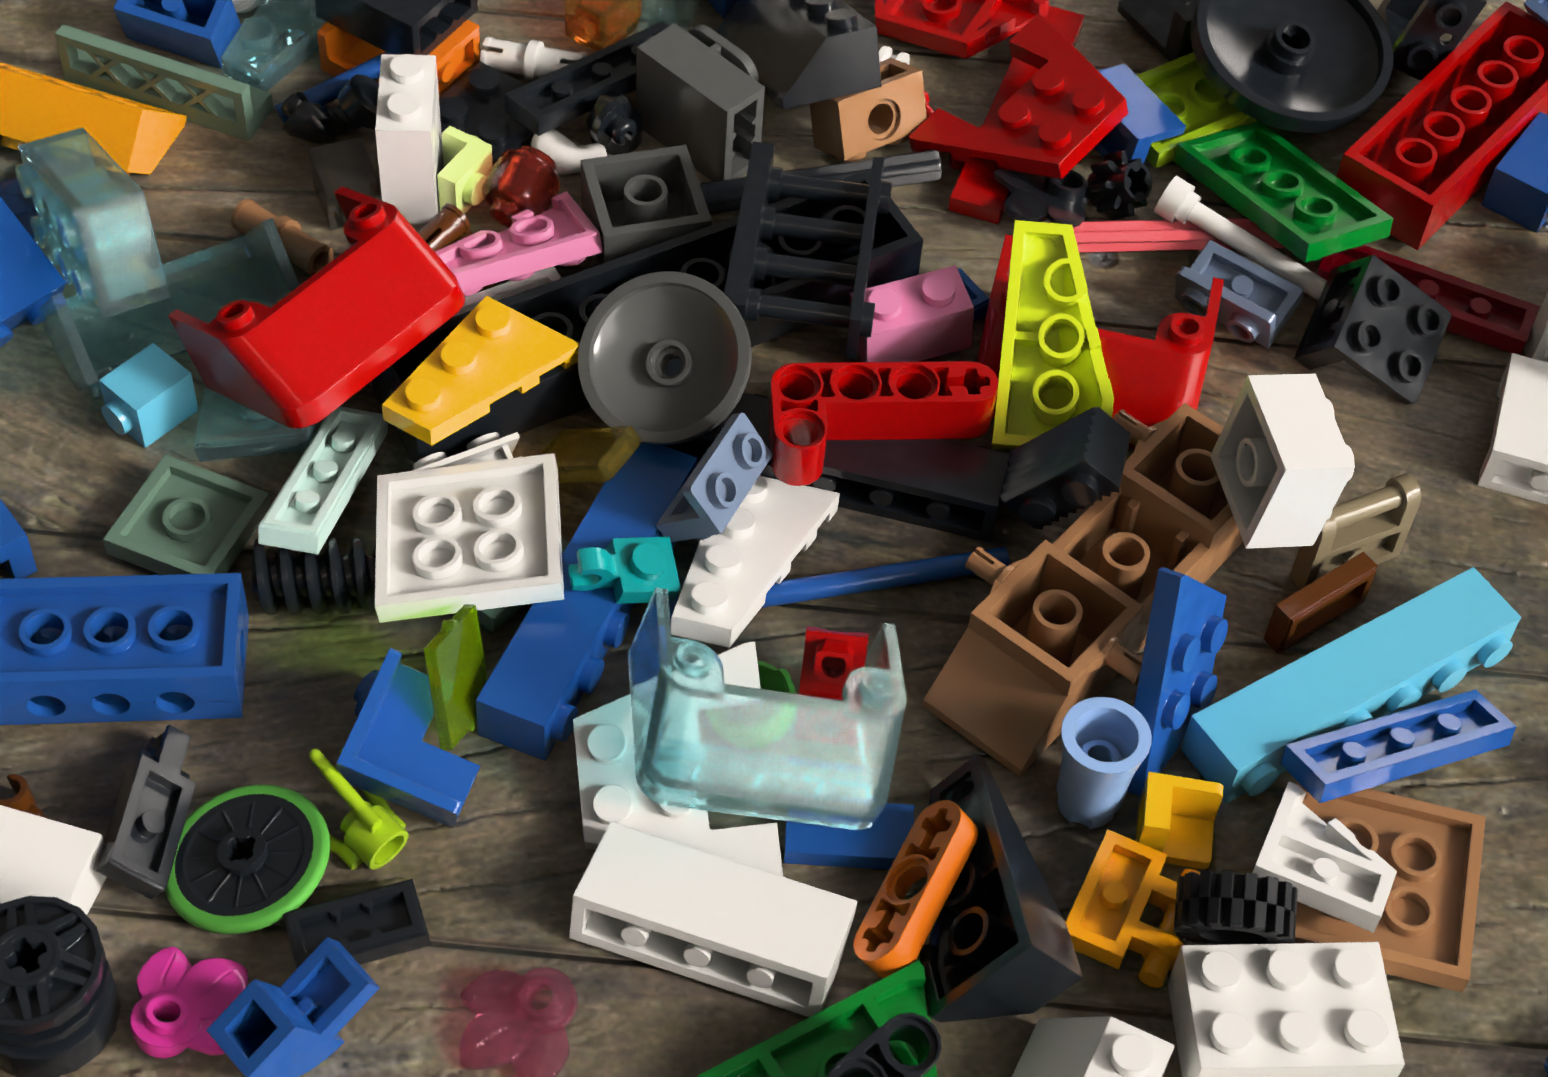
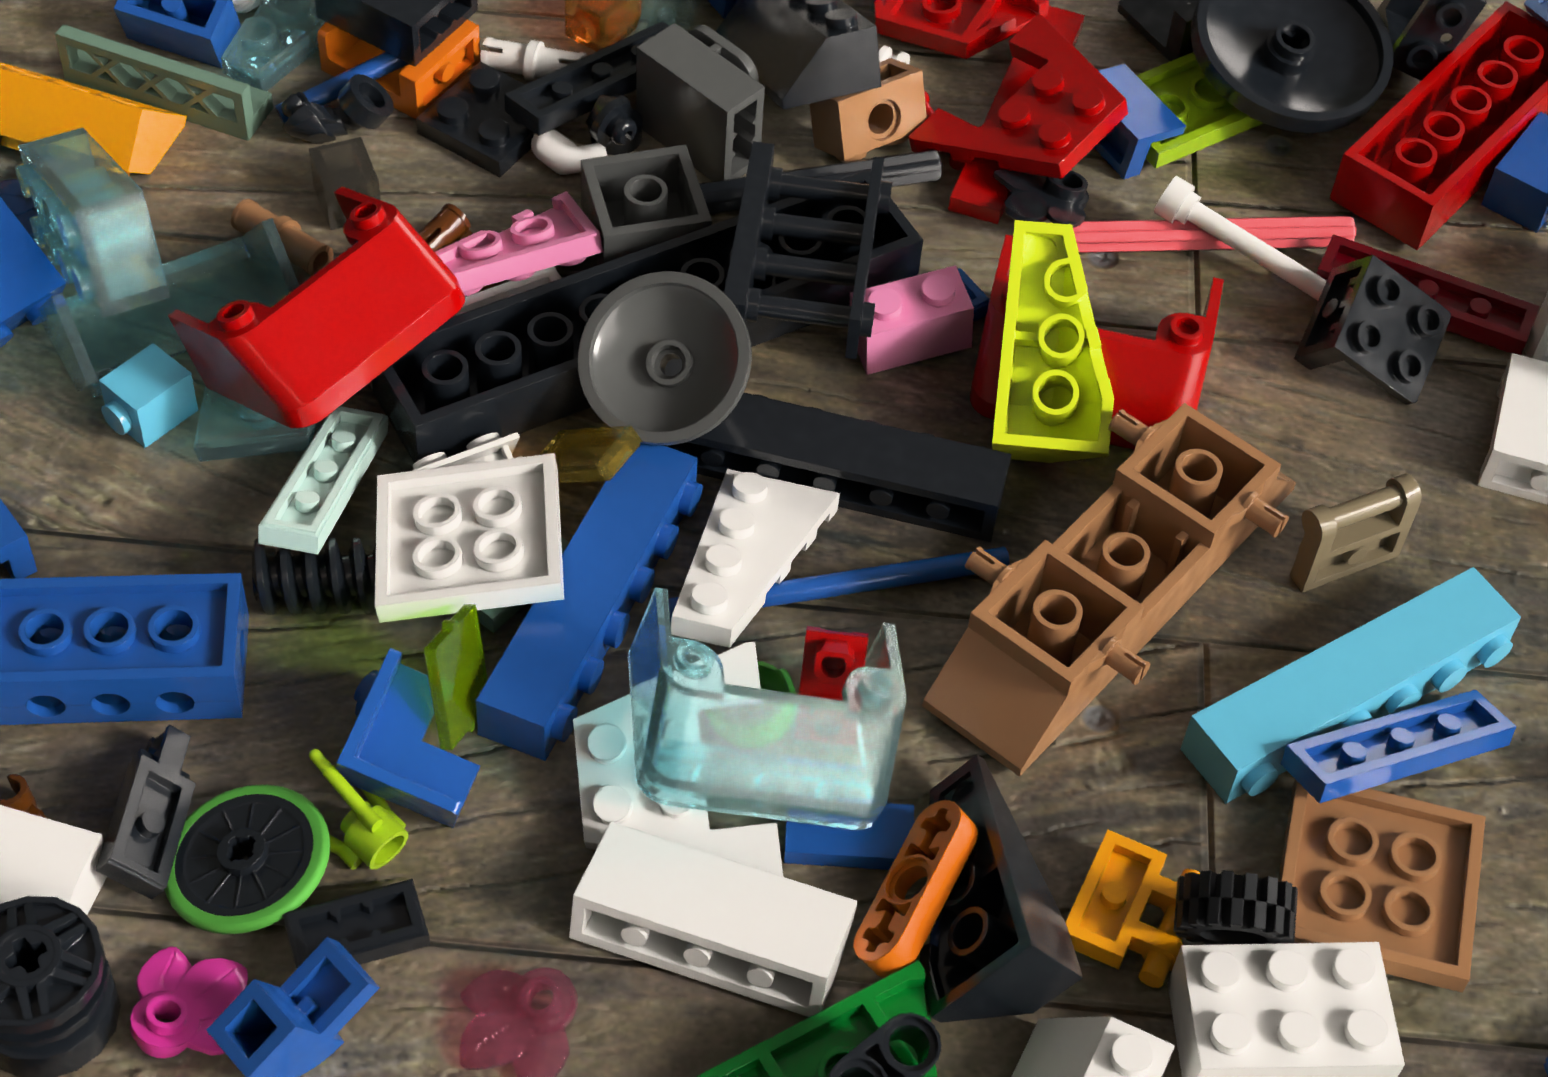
sand green plate [103,454,271,575] -> none
white brick [375,54,443,225] -> none
yellow wing [382,296,580,446] -> none
yellowish green bracket [437,126,493,214] -> none
clear red head [482,146,561,228] -> none
teal plate [568,536,681,604] -> none
sand blue bracket [656,413,773,542] -> none
red beam [768,361,999,486] -> none
black brick [999,406,1131,530] -> none
light blue plant [1056,697,1152,829] -> none
black gear [1086,151,1152,220] -> none
blue wing [1127,567,1228,797] -> none
yellow panel [1135,772,1223,870] -> none
green plate [1174,121,1393,263] -> none
sand blue bracket [1175,240,1304,349] -> none
white brick [1210,374,1355,549] -> none
white wing [1252,782,1397,933] -> none
reddish brown tile [1263,552,1378,653] -> none

